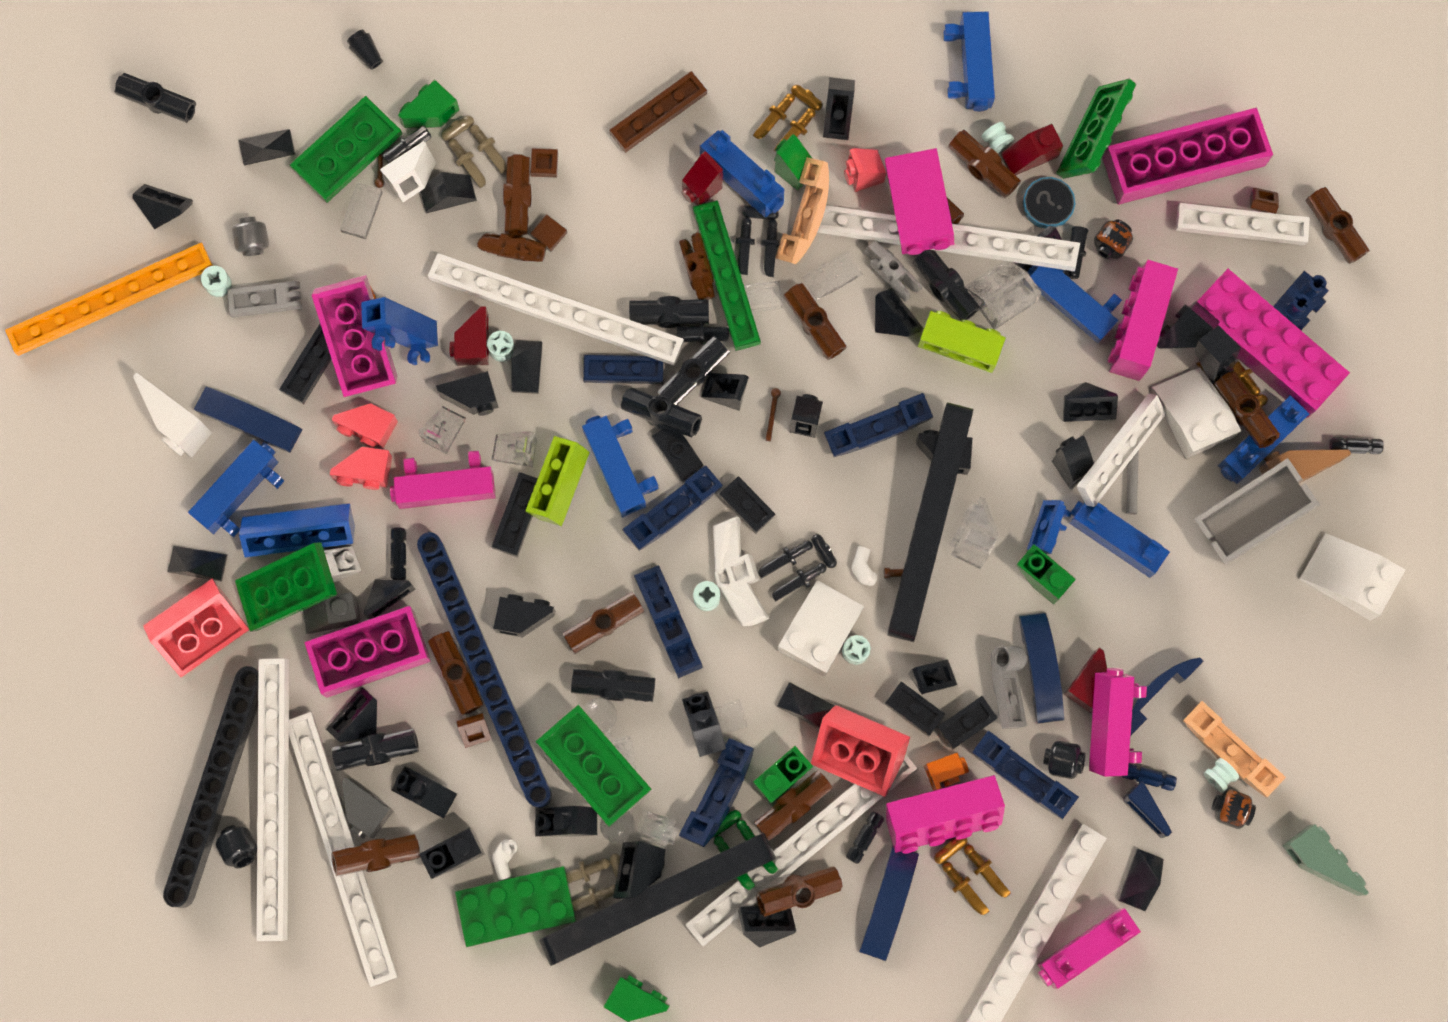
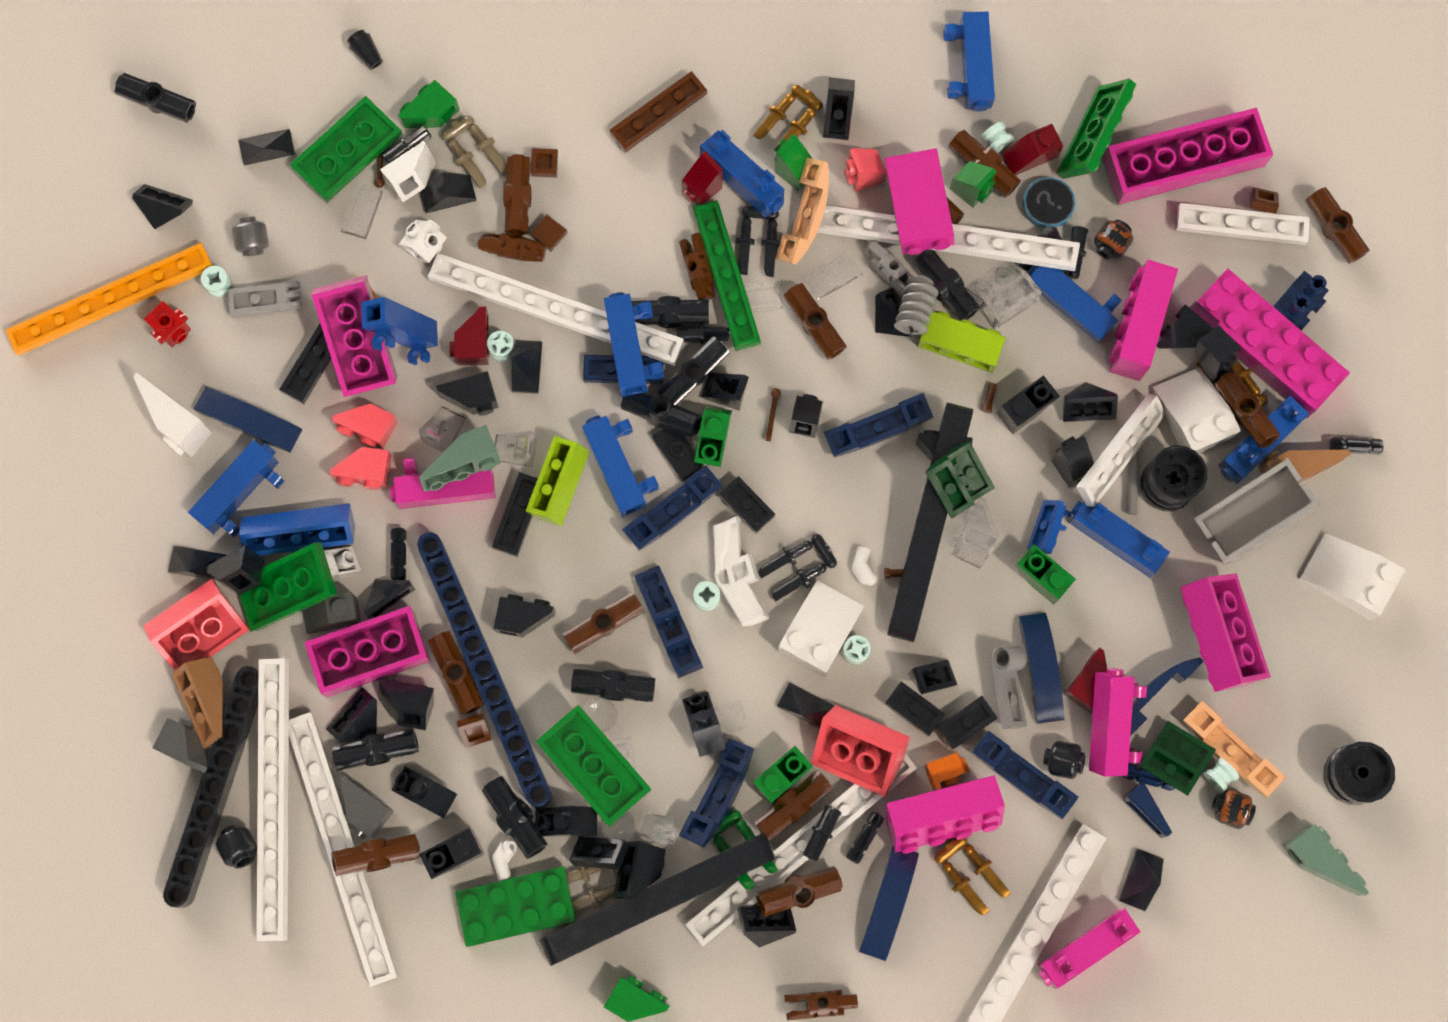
none -> red brick [144,301,191,348]
none -> dark grey slope [152,718,207,773]
none -> medium nougat slope [171,657,223,749]
none -> black slope [205,545,265,595]
none -> black slope [379,678,434,730]
none -> white brick [399,219,447,263]
none -> sand green slope [419,425,500,492]
none -> black piece [482,776,548,859]
none -> black plate [569,836,629,870]
none -> blue brick [604,292,664,397]
none -> green slope [694,406,732,467]
none -> reddish brown hinge [784,990,858,1021]
none -> black axle [803,805,842,861]
none -> light grey piece [894,275,939,335]
none -> dark green slope [925,440,995,519]
none -> green slope [949,161,997,208]
none -> reddish brown piece [981,383,997,413]
none -> black slope [997,375,1060,434]
none -> dark green slope [1139,721,1216,796]
none -> black wheel [1140,445,1208,512]
none -> dark pink brick [1180,573,1271,692]
none -> black wheel [1324,742,1395,805]

